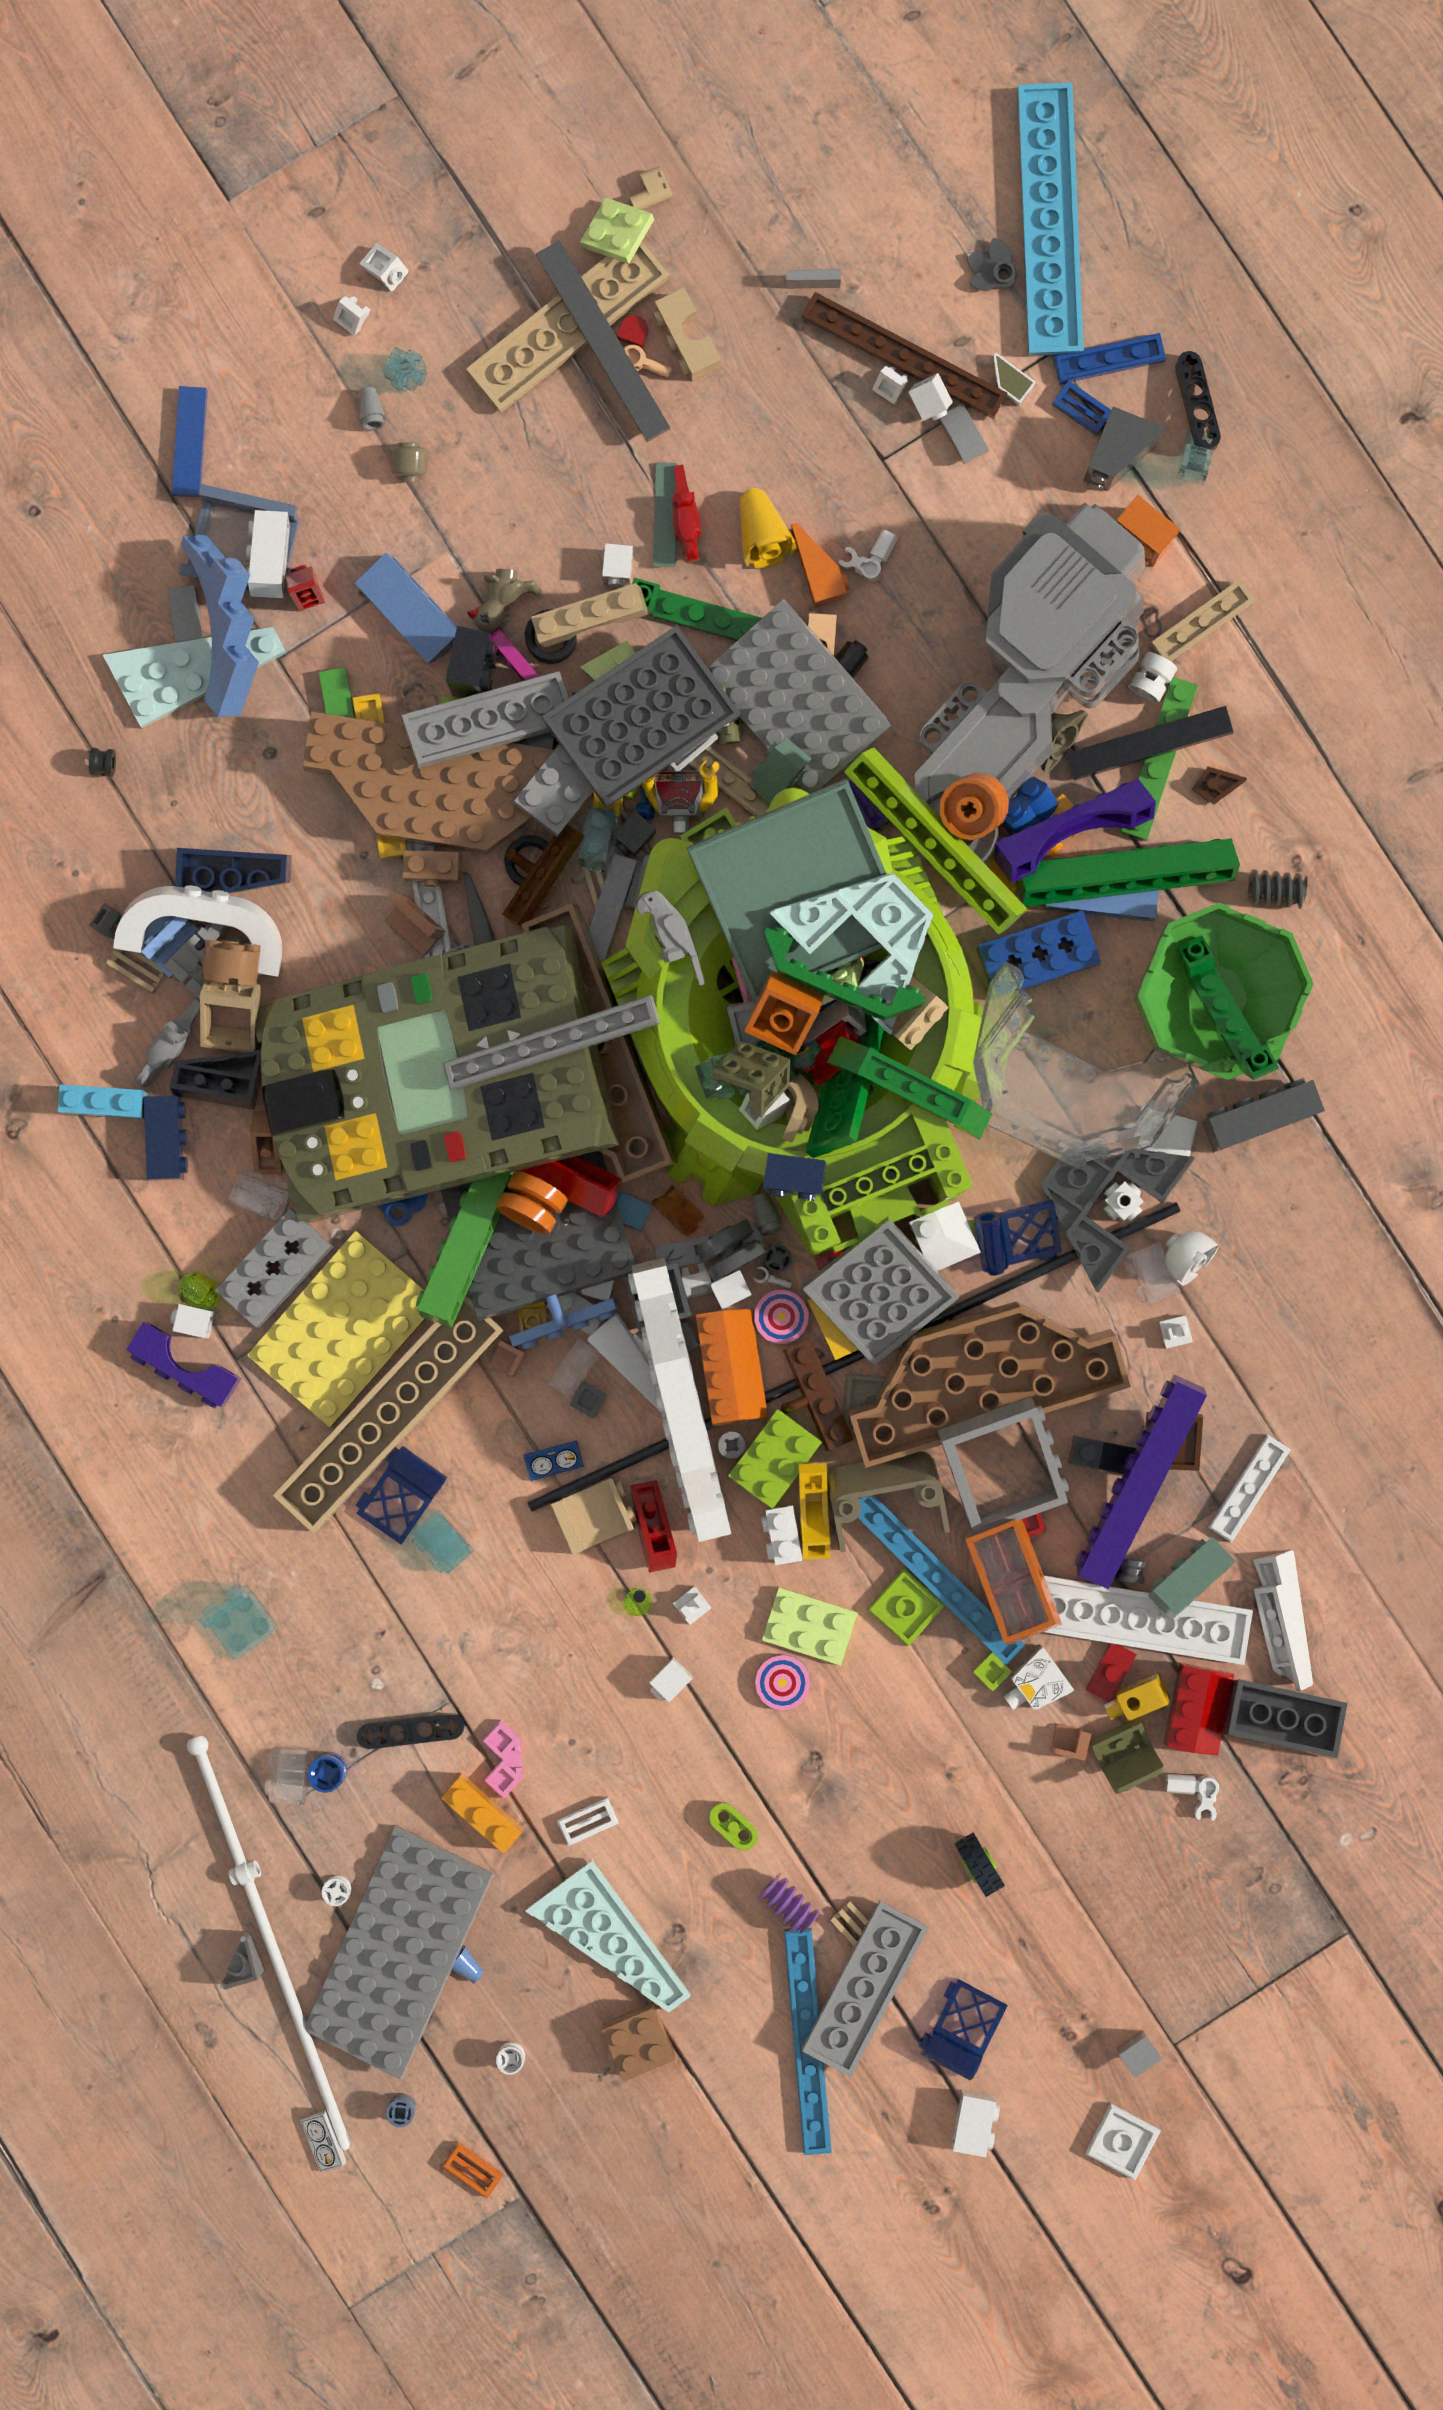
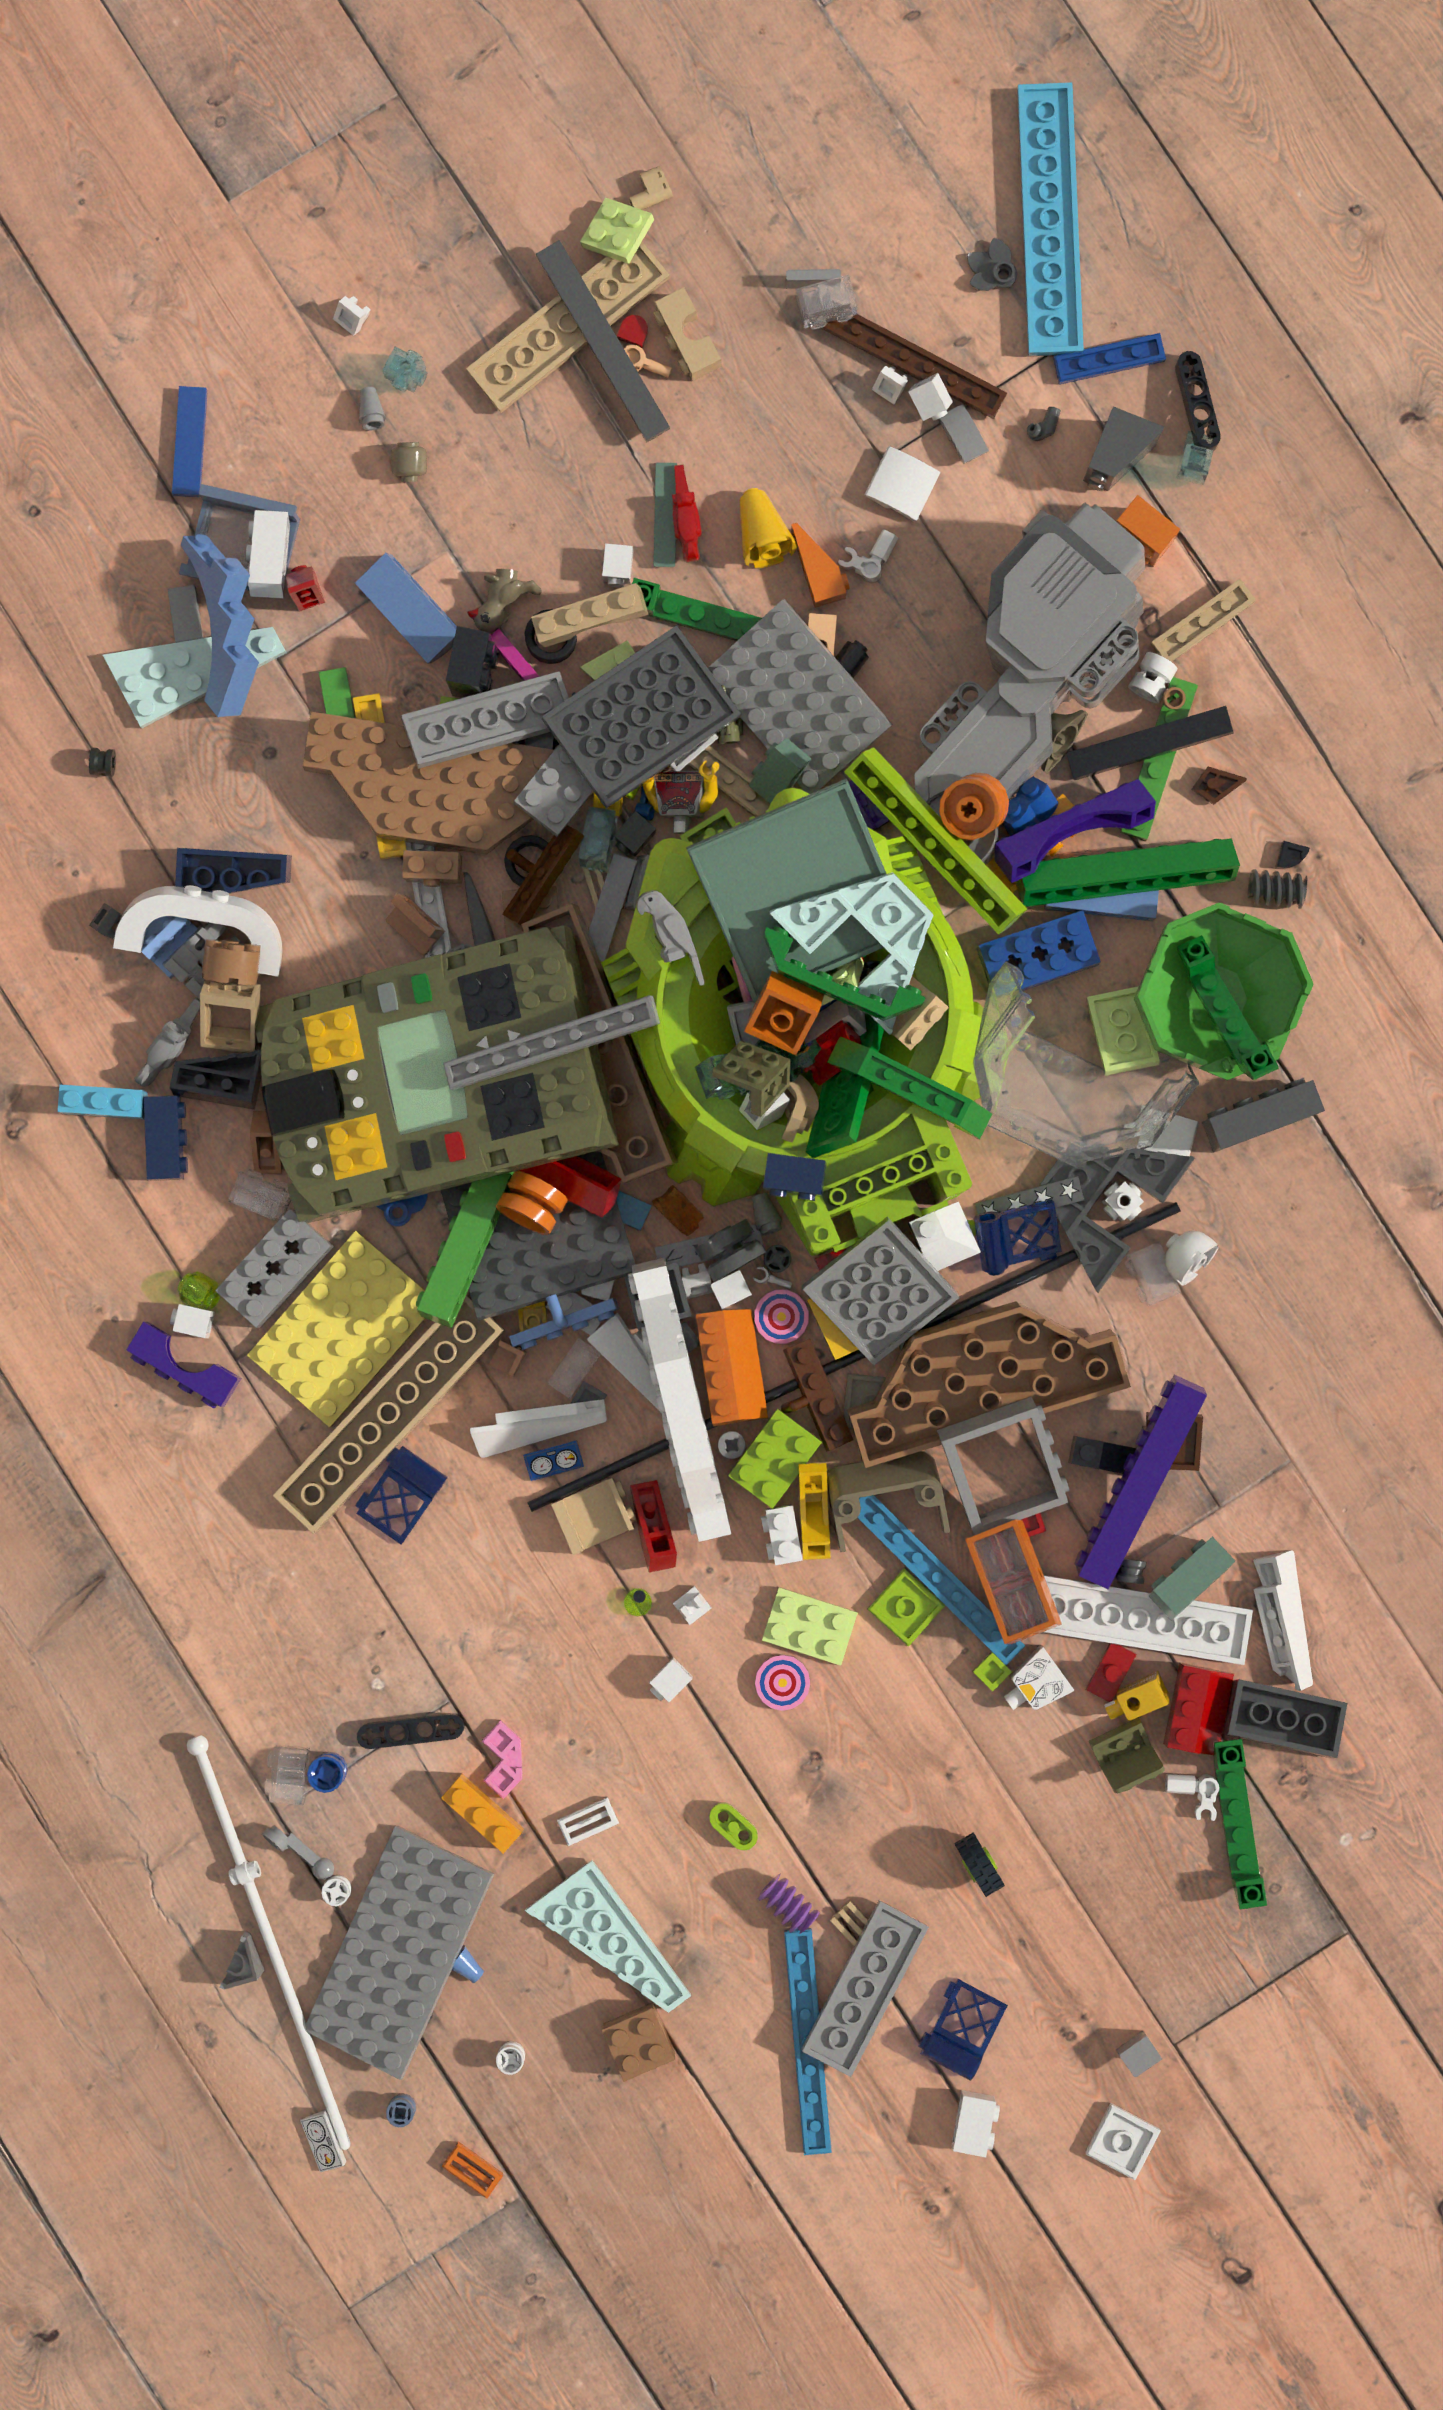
tan tile [106,949,166,994] -> none
clear light blue bracket [198,1585,278,1660] -> none
white bracket [359,243,408,291] -> none
clear light blue brick [411,1510,474,1574] -> none
olive tile [993,353,1036,406] -> none
nougat panel [1050,1724,1091,1761] -> none
blue tile [1052,380,1111,436] -> none
white tile [1158,1315,1193,1349] -> none
white tile [1208,1434,1291,1542] -> none
none -> light grey piece [262,1825,334,1880]
none -> white wedge [470,1399,607,1458]
none -> clear brick [795,275,857,329]
none -> white slope [864,446,940,521]
none -> flat silver sticker [975,1176,1084,1227]
none -> dark grey arm [1027,407,1061,441]
none -> yellowish green plate [1087,986,1160,1076]
none -> medium nougat hinge [1162,687,1186,709]
none -> green slope [1214,1738,1267,1910]
none -> black tile [1275,841,1310,869]

